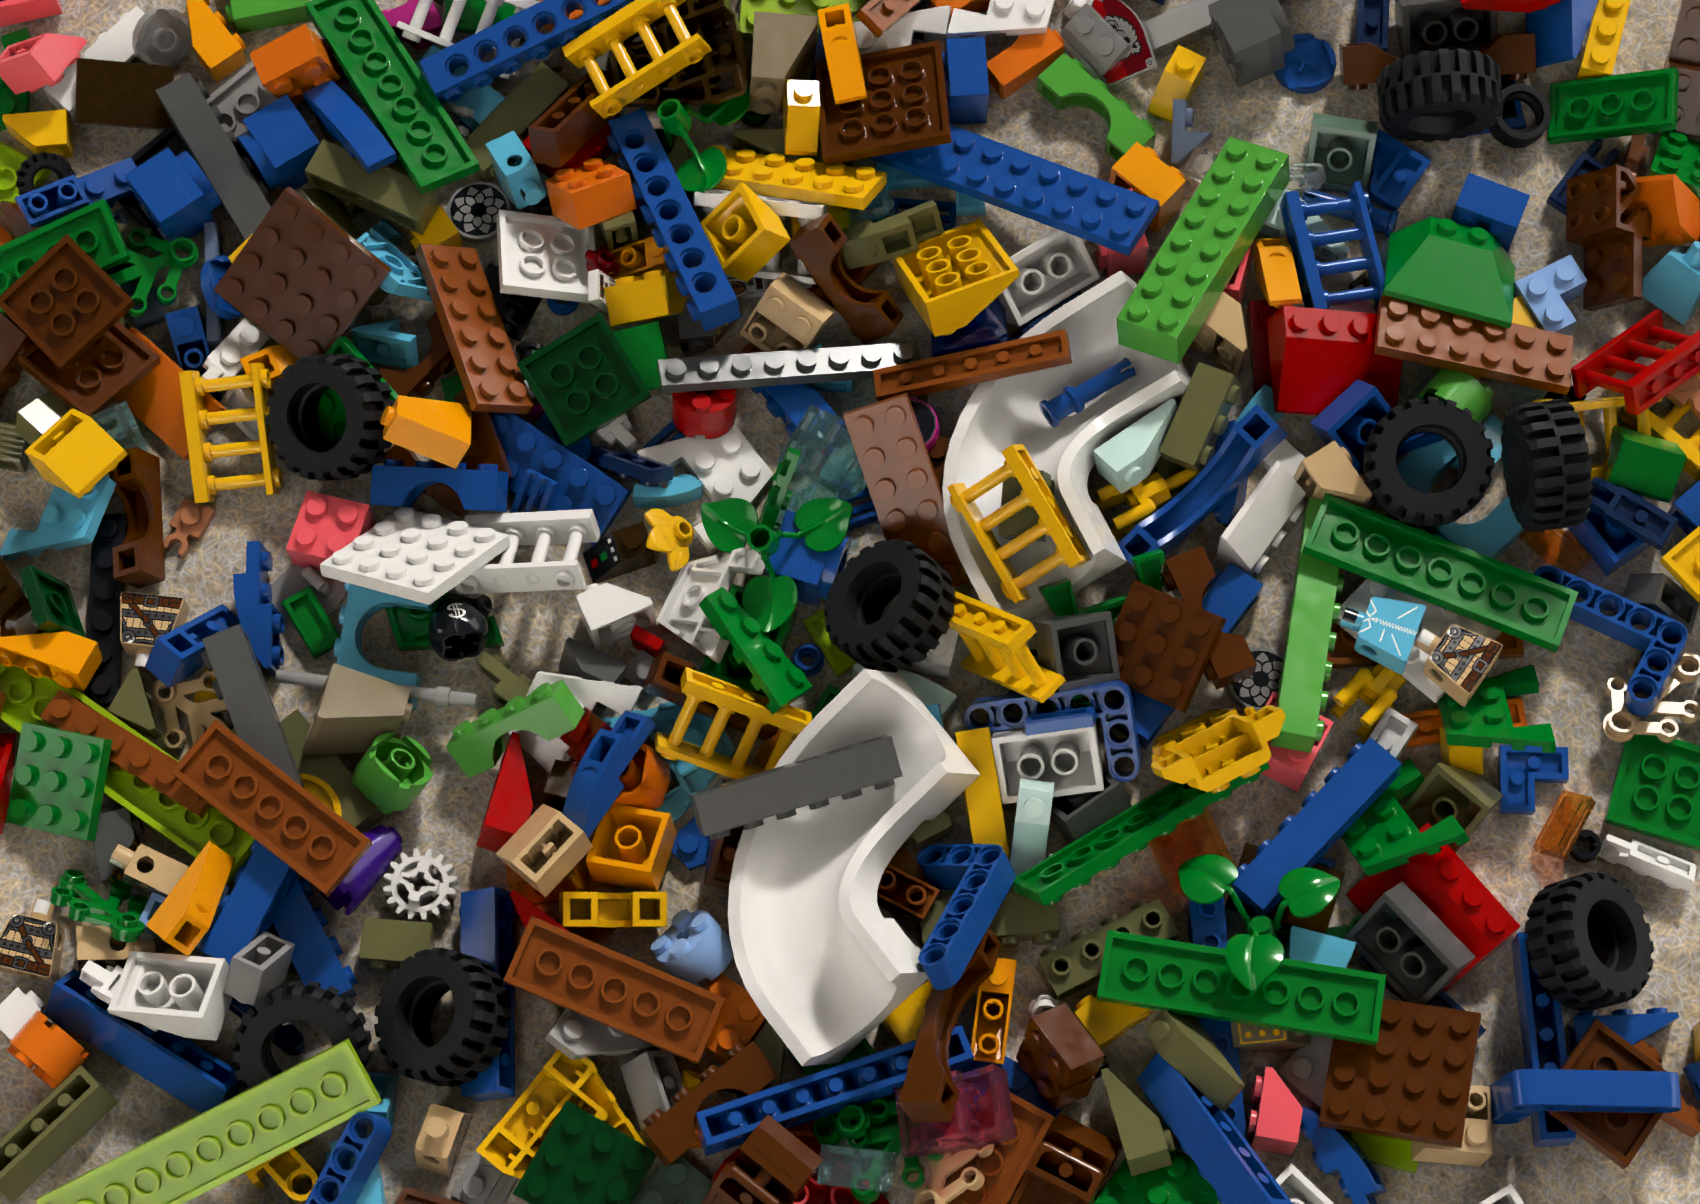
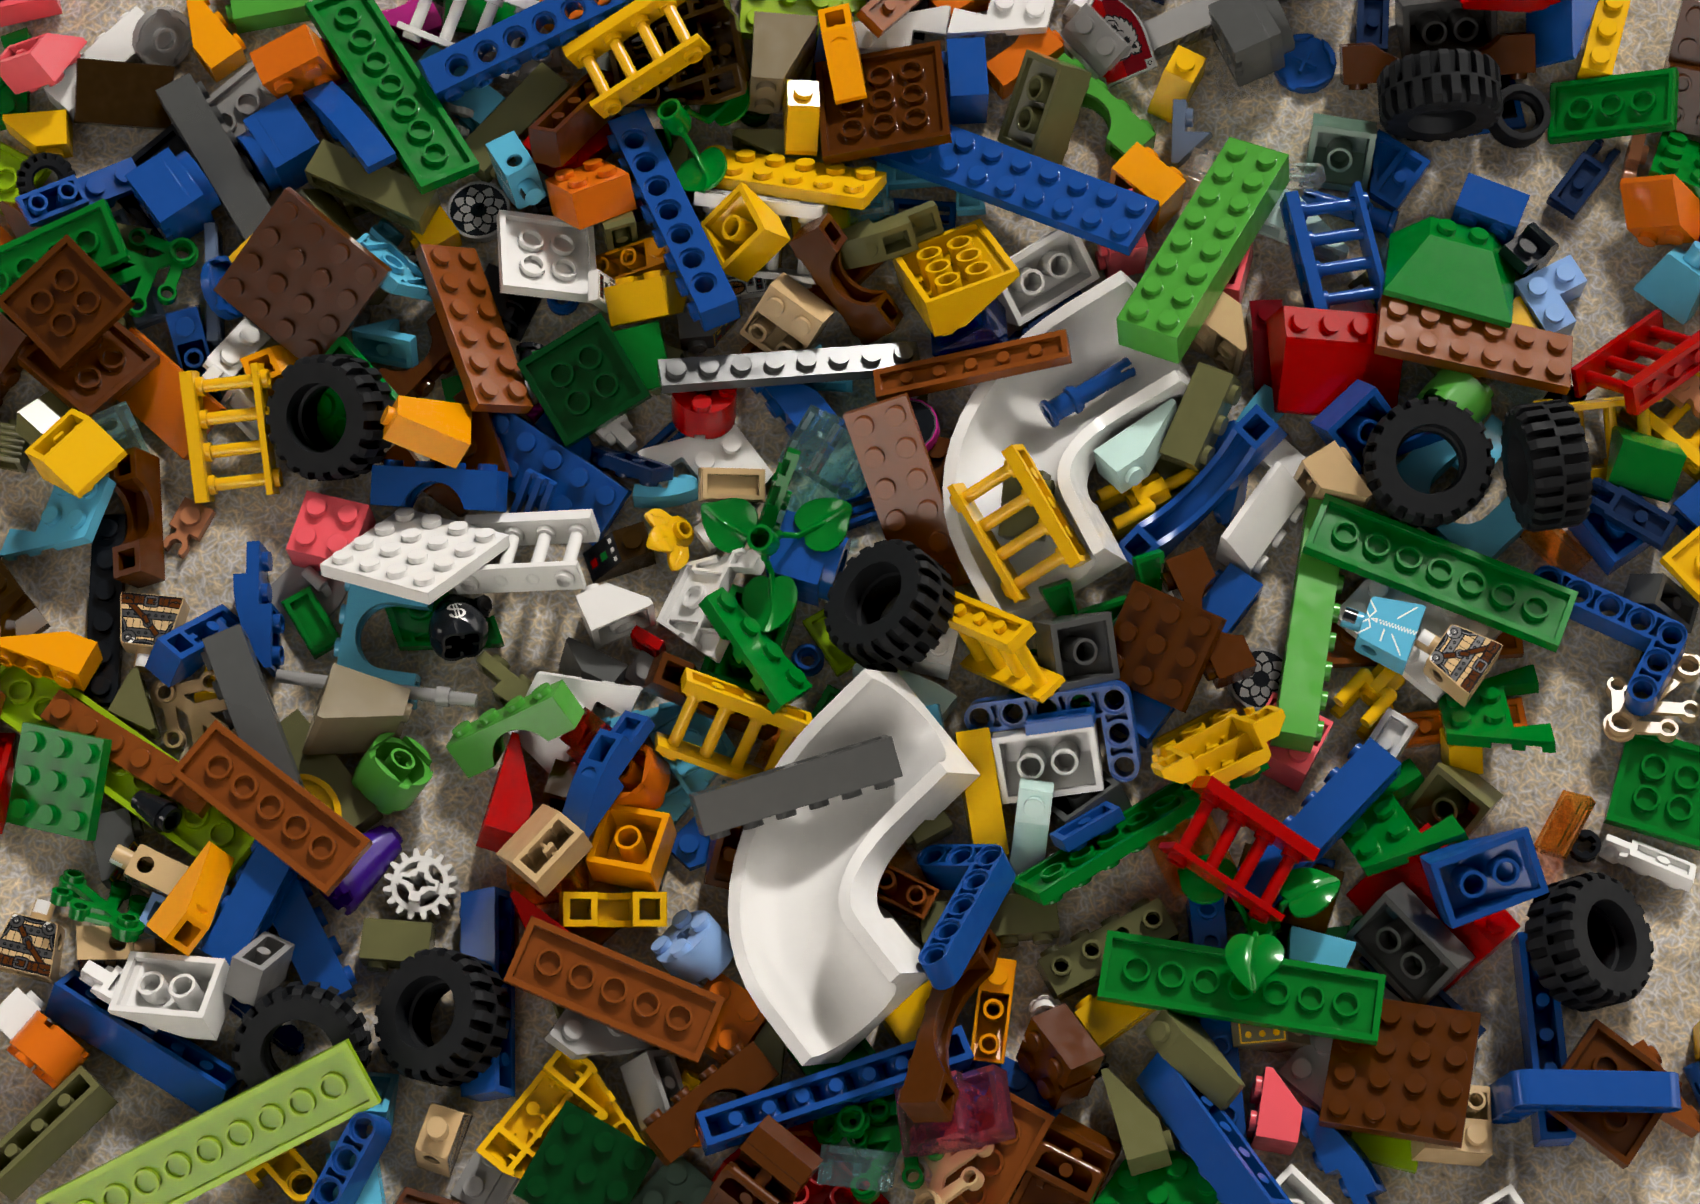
dark green plate [19,565,86,638] -> none
dark red plate [585,246,620,275] -> none
light orange slope [1254,237,1302,309] -> none
blue plate [1498,745,1569,815] -> none
reddish brown piece [1566,164,1651,311] -> none
blue slope [1568,1007,1679,1052] -> none
none -> black cone [131,790,182,833]
none -> tan tile [698,467,765,503]
none -> olive slope [997,49,1092,165]
none -> blue plate [1049,801,1125,853]
none -> red fence [1158,776,1321,924]
none -> blue slope [1419,827,1549,929]
none -> black brick [1498,222,1559,278]

